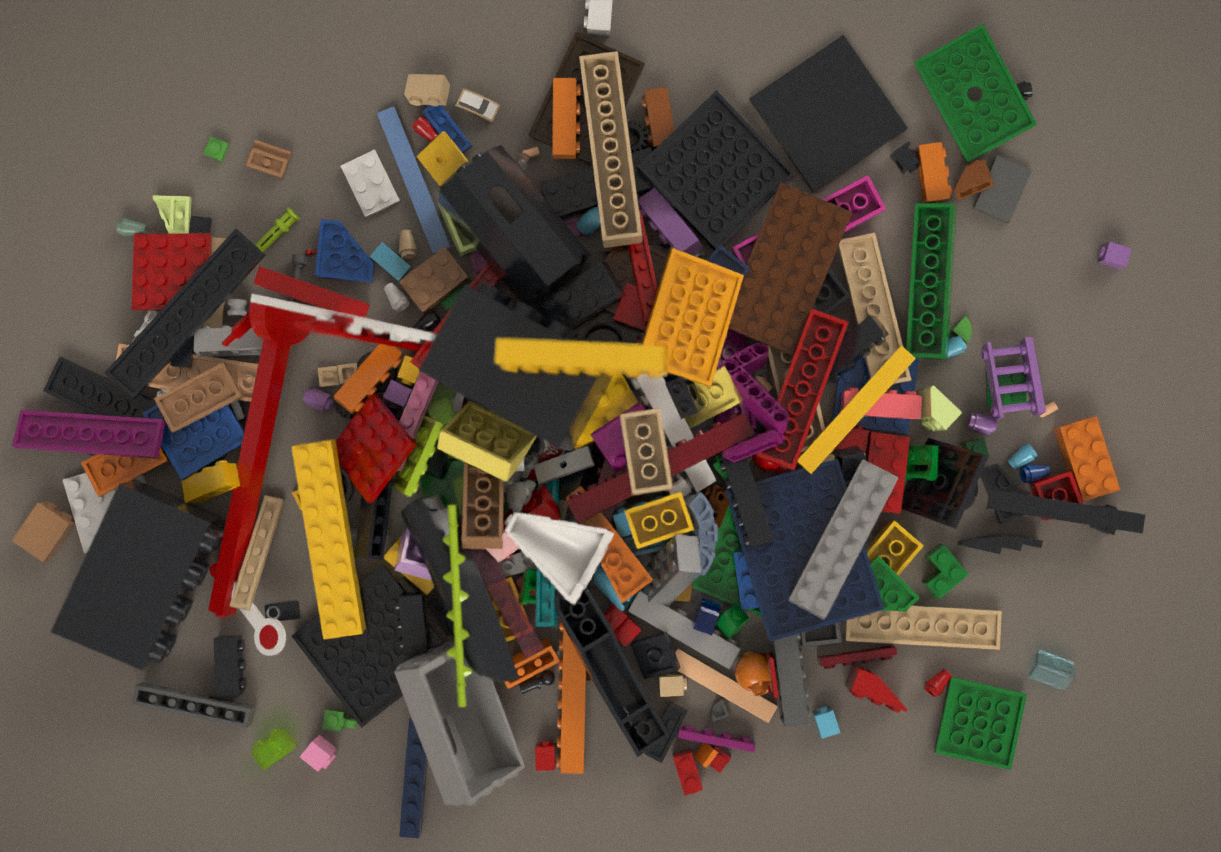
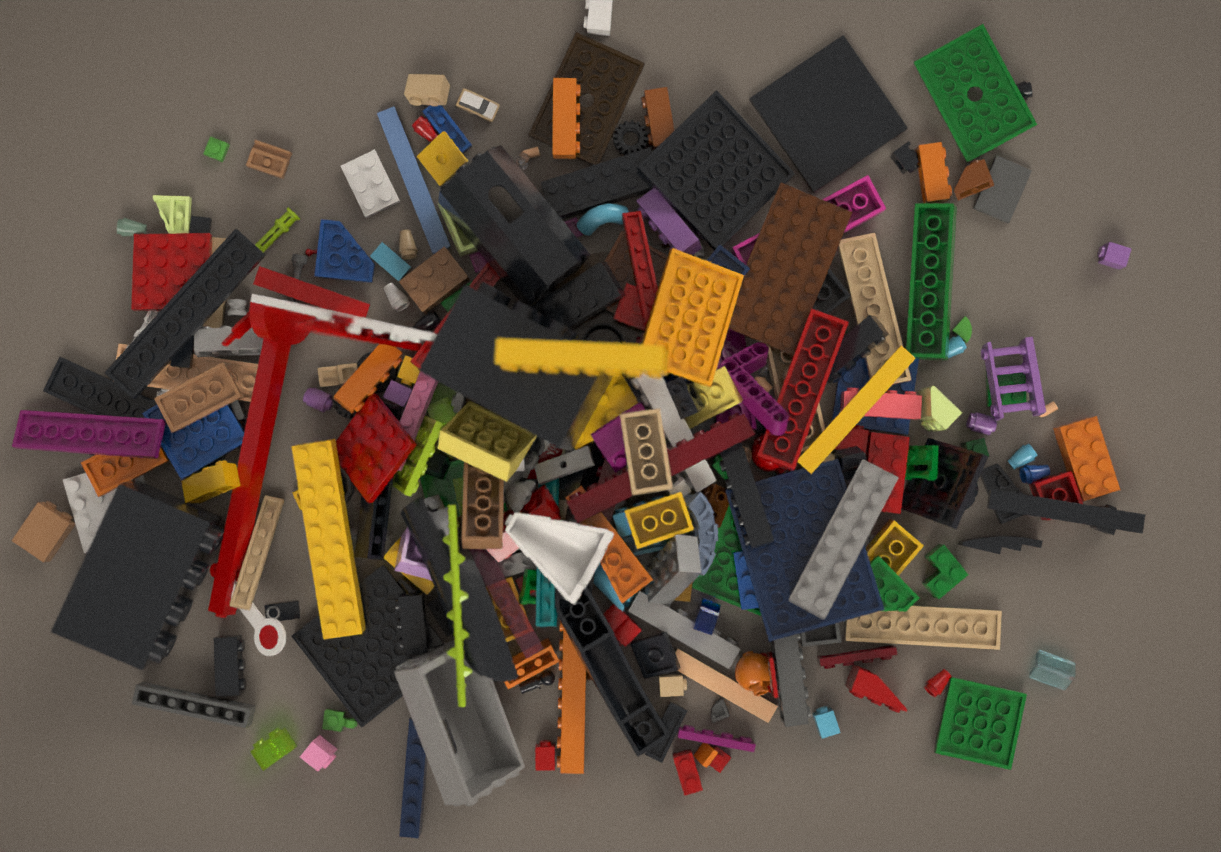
tan brick [579,51,643,248] -> none
green brick [716,604,749,638] -> none
magenta plate [722,430,785,462] -> none

